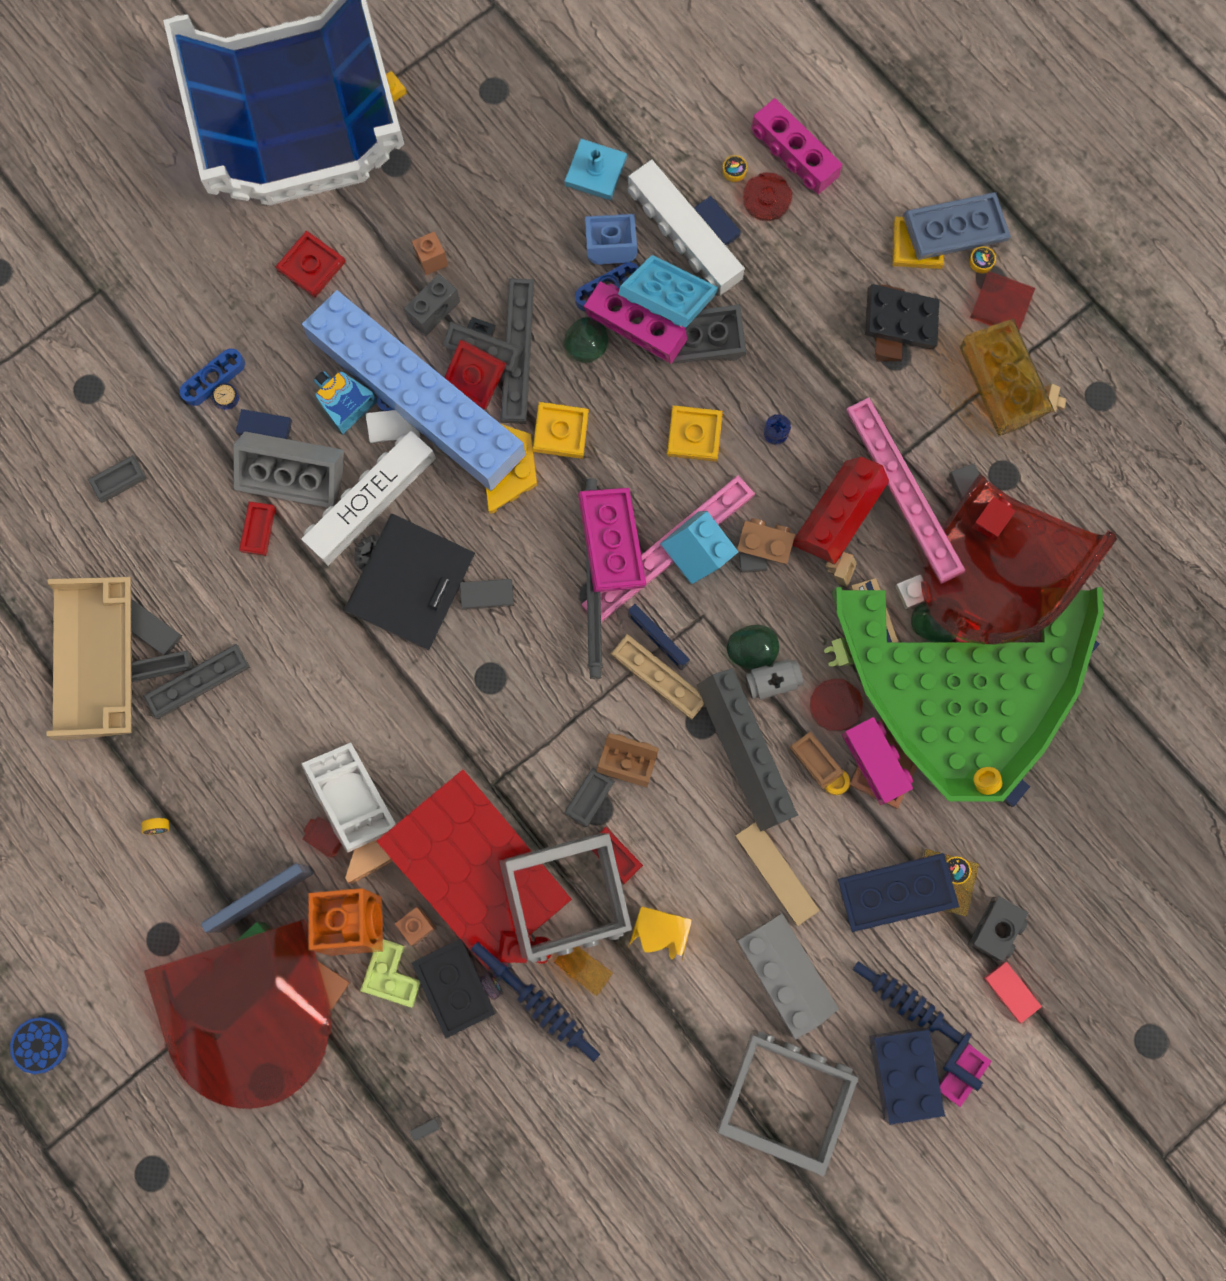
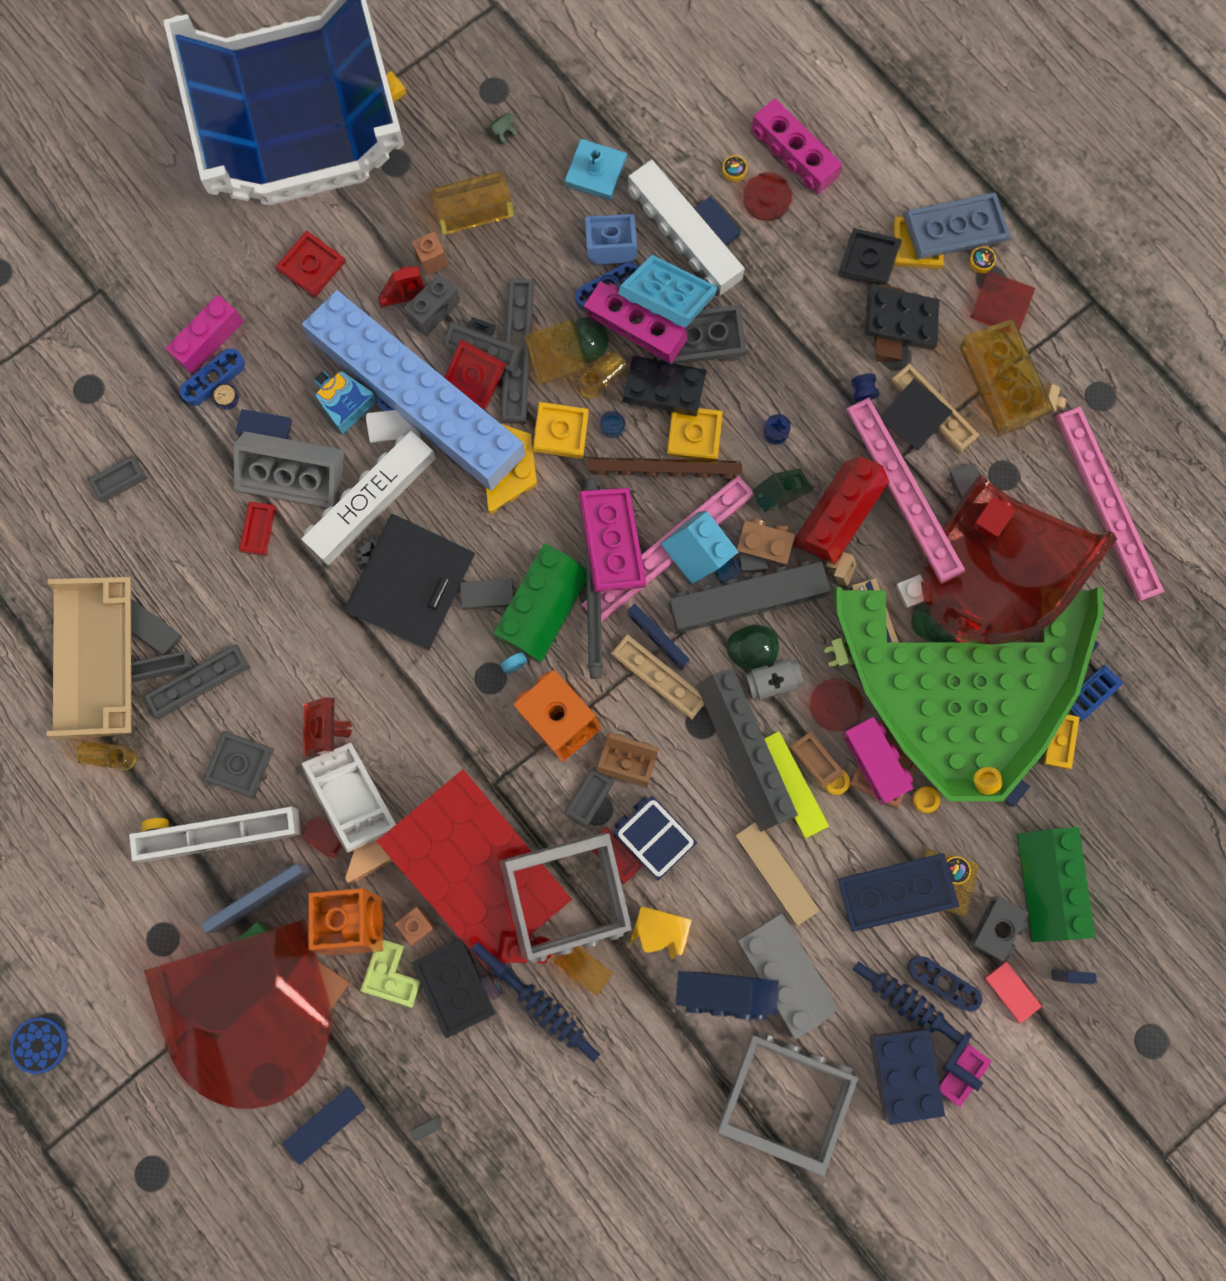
none -> clear yellow piece [76,741,137,771]
none -> white brick [129,807,302,863]
none -> dark pink brick [165,294,243,375]
none -> dark grey tile [203,731,274,799]
none -> dark blue tile [282,1086,366,1166]
none -> clear red tile [303,697,352,757]
none -> red wing [378,266,425,308]
none -> clear yellow slope [430,171,514,235]
none -> dark green tile [484,112,517,145]
none -> green slope [493,543,587,663]
none -> medium azure tile [500,652,528,674]
none -> orange brick [513,670,602,763]
none -> clear yellow tile [524,319,587,384]
none -> clear yellow piece [580,351,627,399]
none -> reddish brown plate [587,457,742,478]
none -> tile [600,411,625,438]
none -> dark blue brick [613,795,698,881]
none -> black plate [622,355,707,417]
none -> dark grey brick [669,560,830,634]
none -> dark blue brick [675,971,779,1020]
none -> tile [715,558,741,584]
none -> clear green slope [752,468,813,512]
none -> neon yellow tile [765,732,829,839]
none -> black tile [838,228,902,285]
none -> clear blue wheel [851,373,880,402]
none -> black tile [880,379,953,451]
none -> tan tile [890,363,980,454]
none -> dark blue beam [907,956,982,1012]
none -> yellow tile [912,786,940,814]
none -> green slope [1016,827,1096,942]
none -> yellow plate [1042,715,1080,770]
none -> dark blue tile [1052,970,1097,984]
none -> bright pink tile [1055,406,1164,603]
none -> blue slope [1070,665,1123,722]

